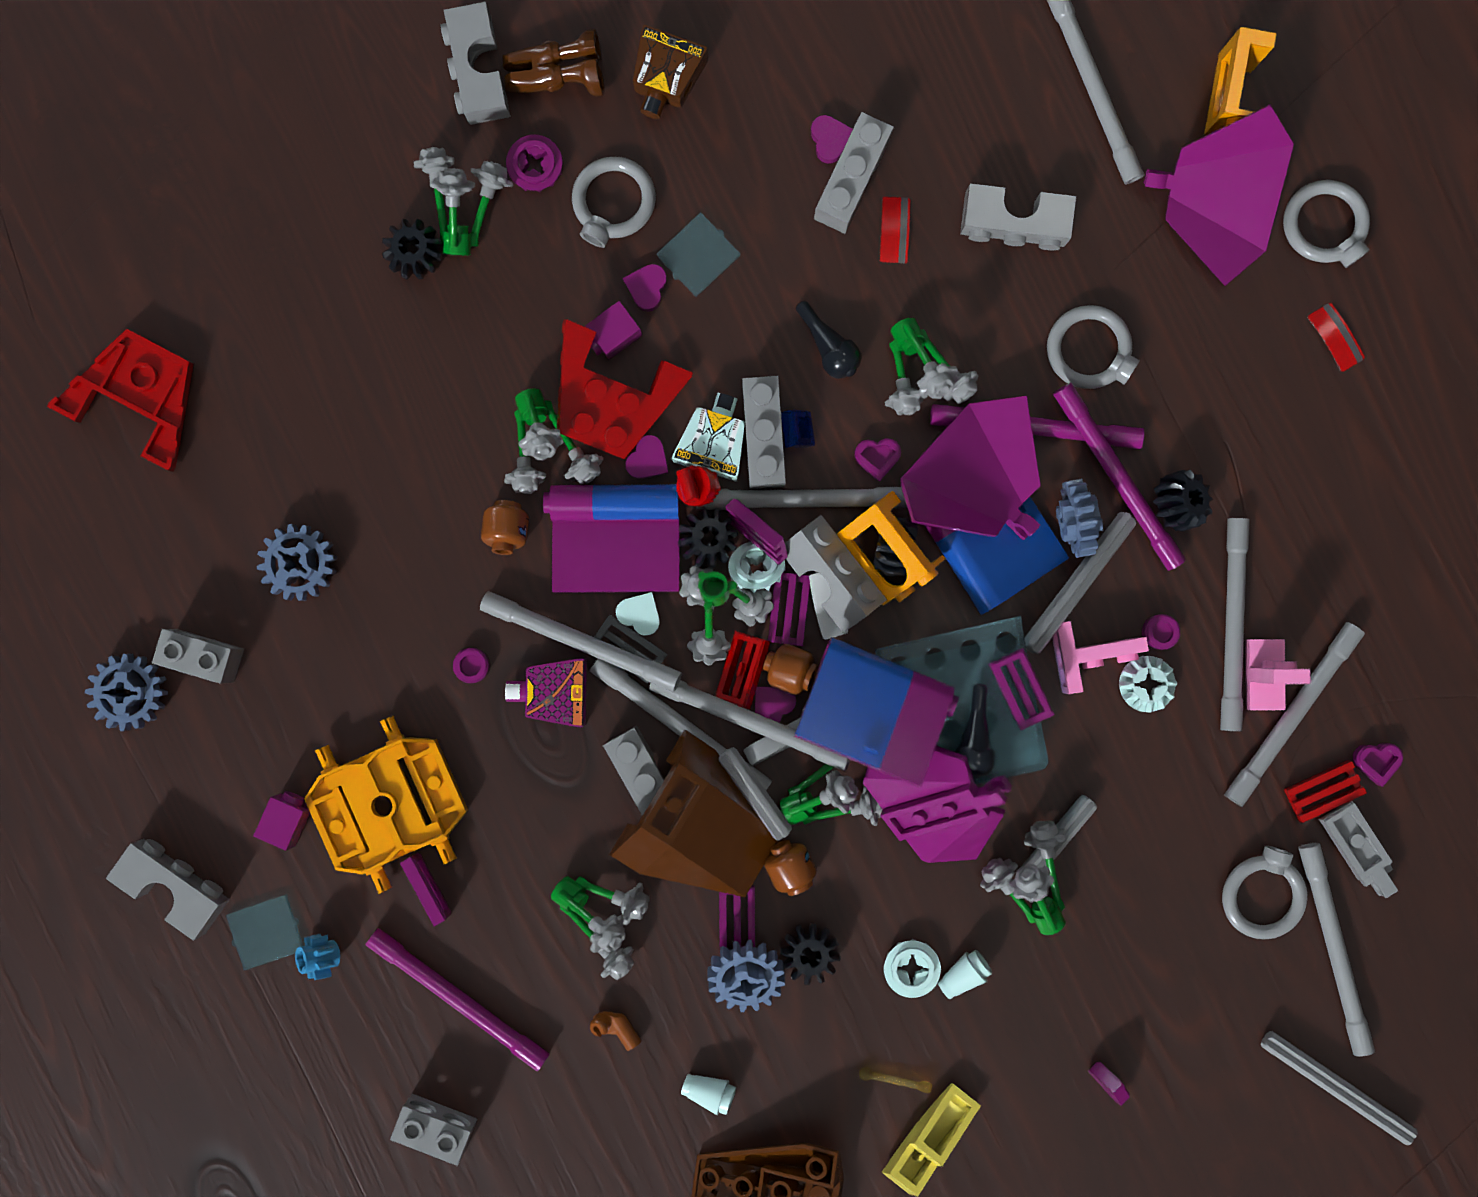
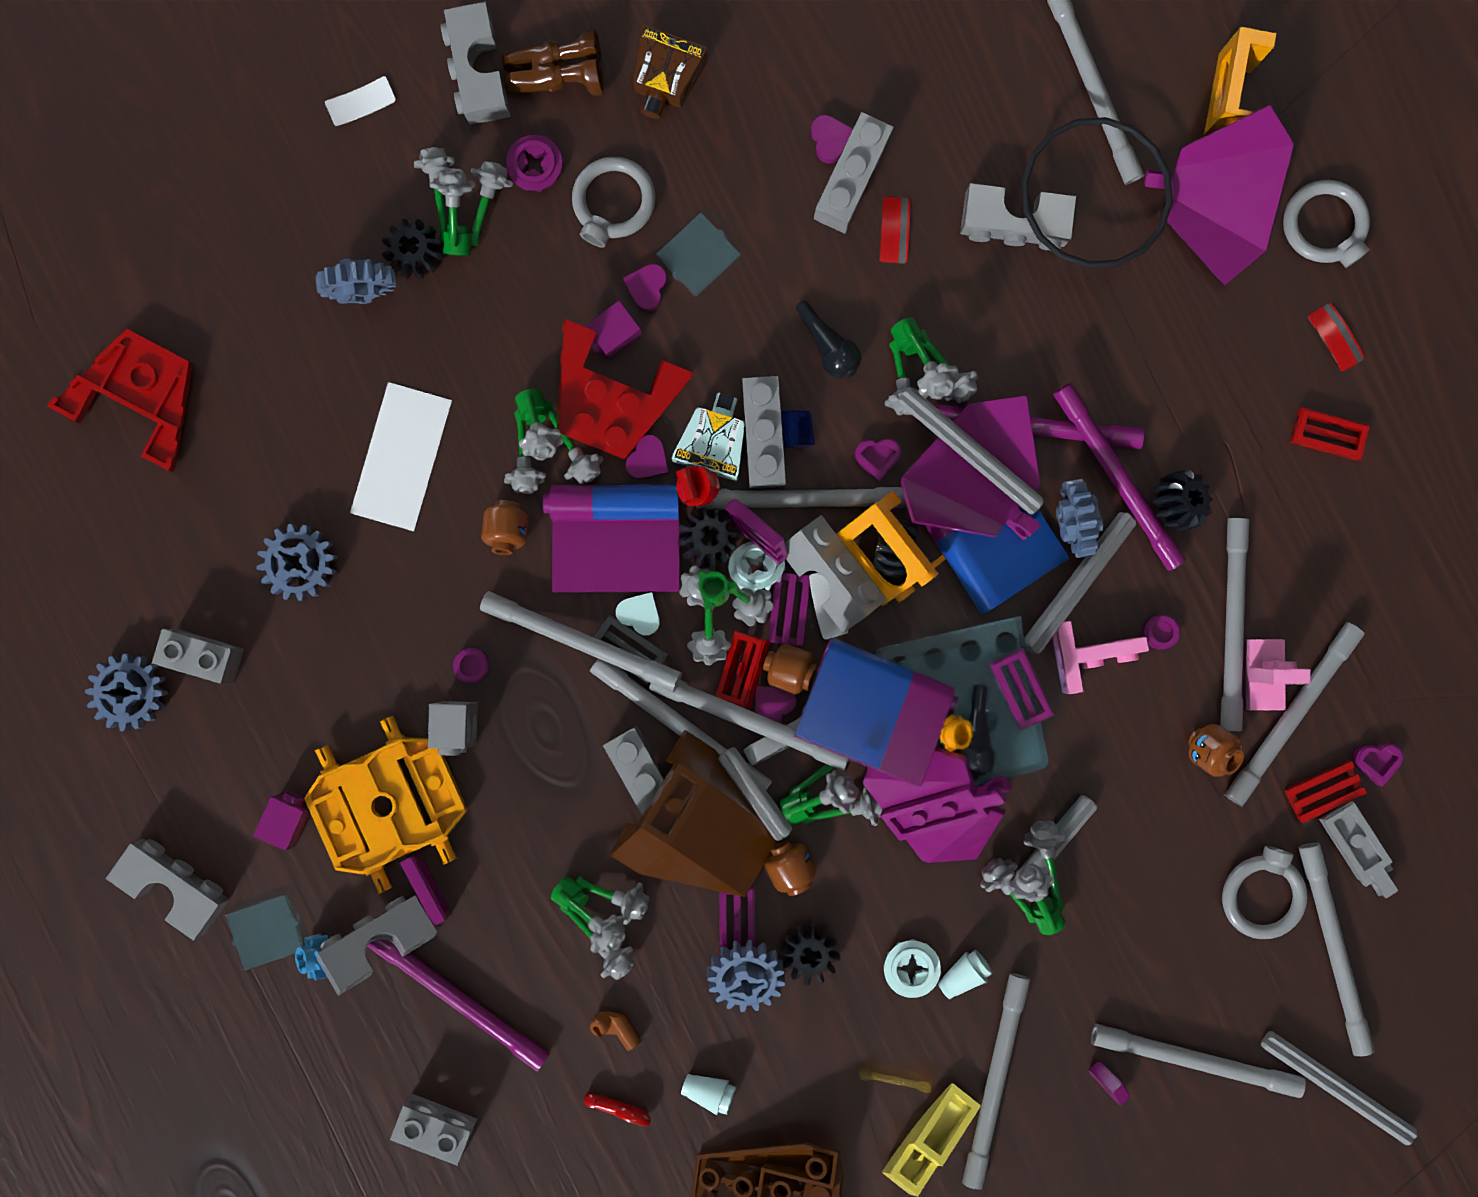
torso [505,658,587,727] -> none
light grey piece [1047,305,1140,389] -> none
light aqua gear [1119,656,1178,713] -> none
none -> sand blue gear [315,258,396,304]
none -> light grey arch [316,896,437,996]
none -> white sticker [325,76,396,126]
none -> white sticker [350,382,452,531]
none -> light grey brick [428,701,478,755]
none -> red piece [584,1092,651,1126]
none -> light grey axle [898,387,1043,514]
none -> light orange plate [939,715,973,751]
none -> light grey piece [962,973,1030,1190]
none -> black piece [1021,117,1173,268]
none -> light grey piece [1091,1023,1306,1098]
none -> dark orange head [1188,724,1244,777]
none -> red tile [1289,407,1370,461]

